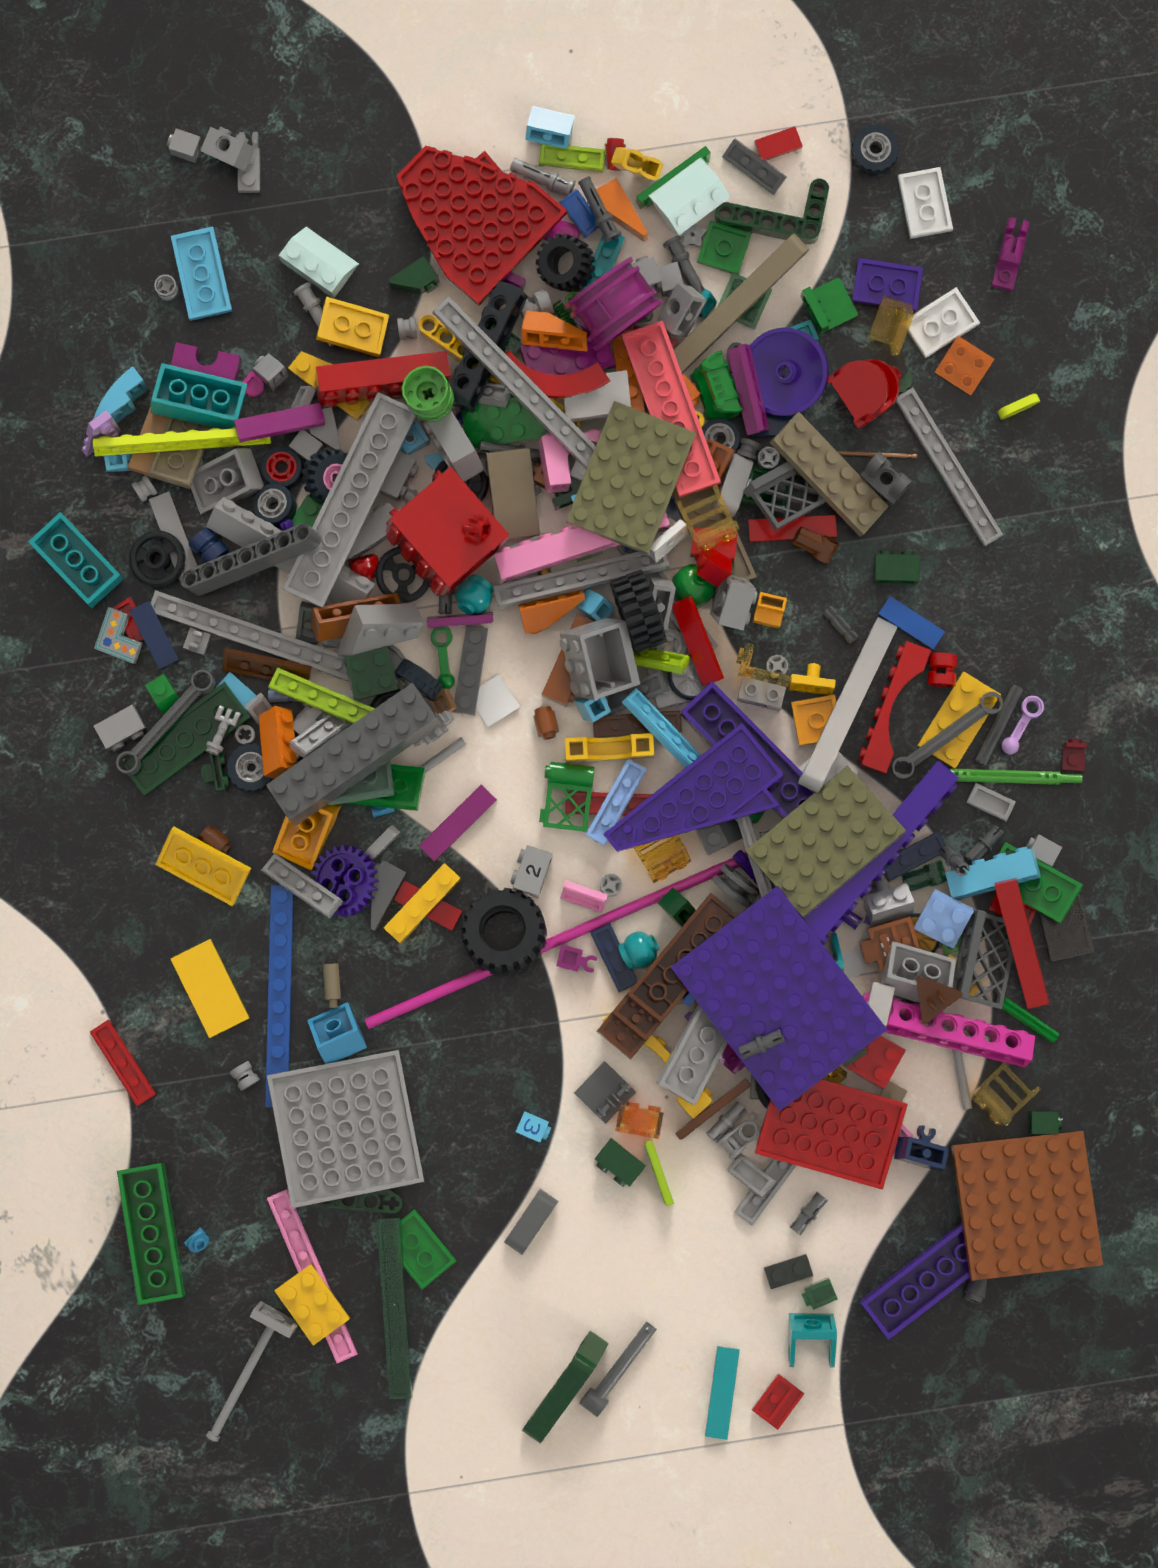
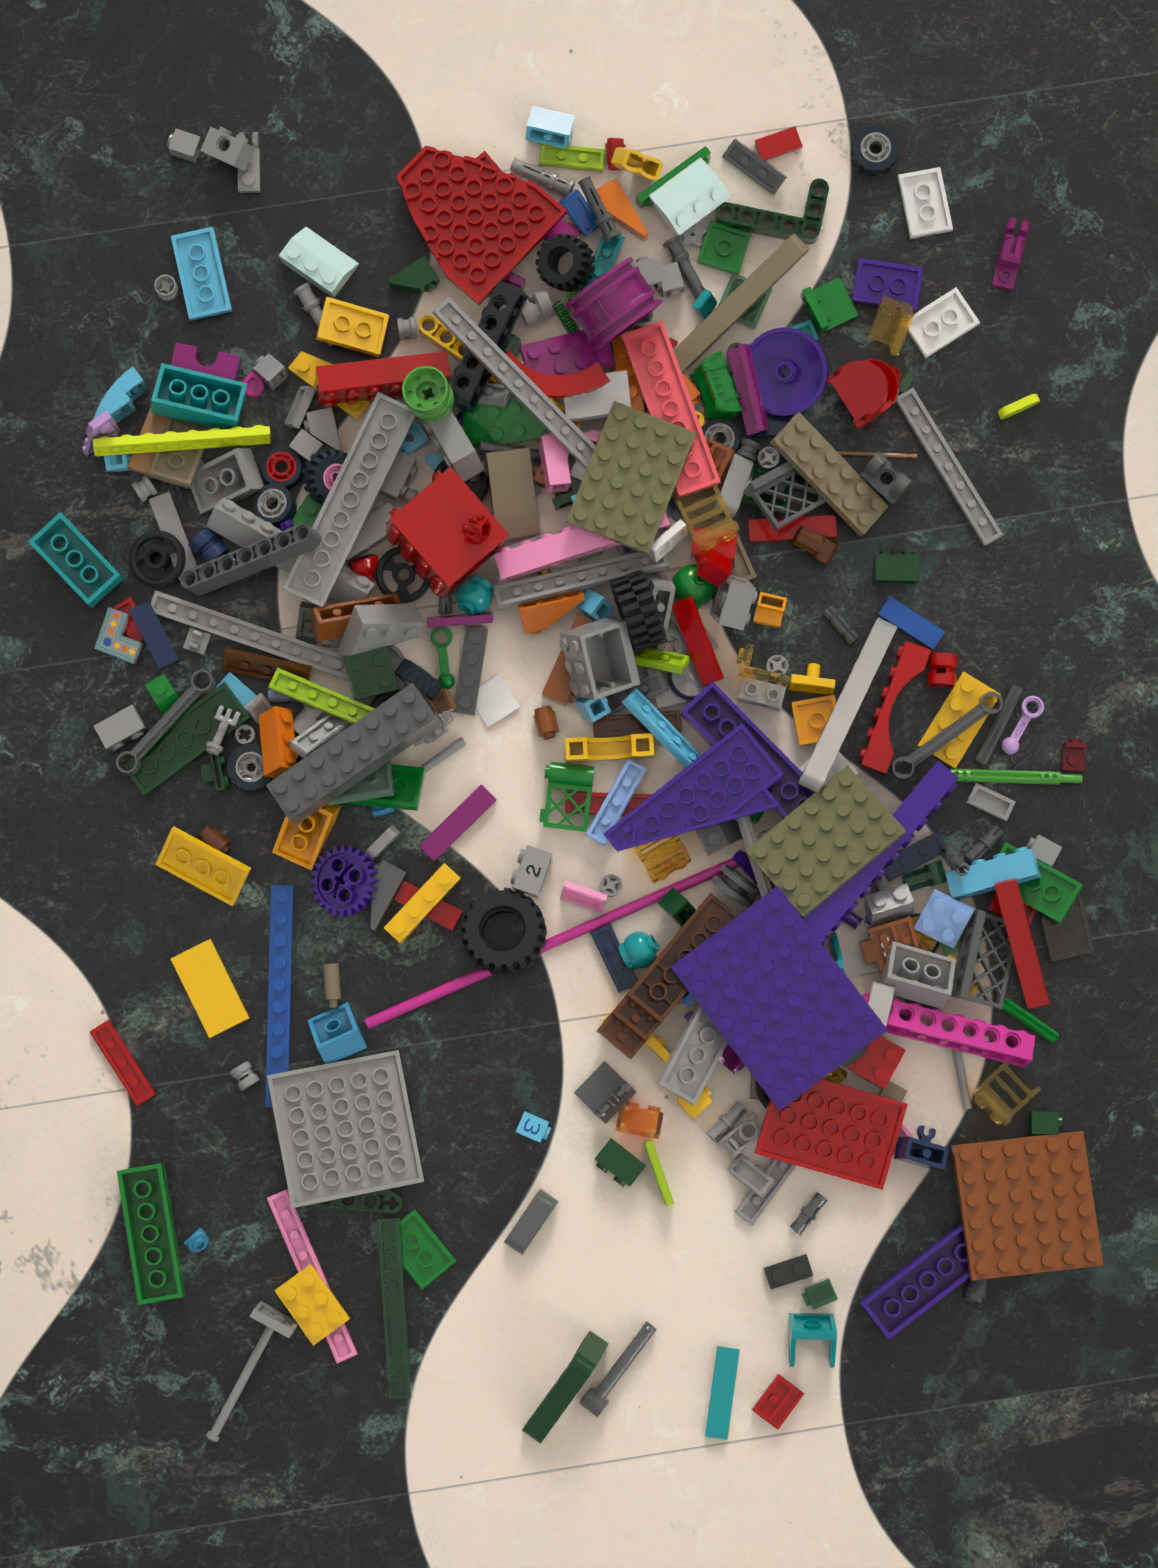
magenta tile [234,403,325,443] -> none
light grey tile [261,853,343,919] -> none
orange slope [521,311,588,352] -> none
magenta plate [556,945,597,973] -> none
light grey brick [657,283,707,337] -> none
reddish brown tile [675,1078,751,1140] -> none
dark grey pin [738,1029,785,1060] -> none
reddish brown piece [916,976,963,1023] -> none
orange hinge [935,336,994,395] -> none

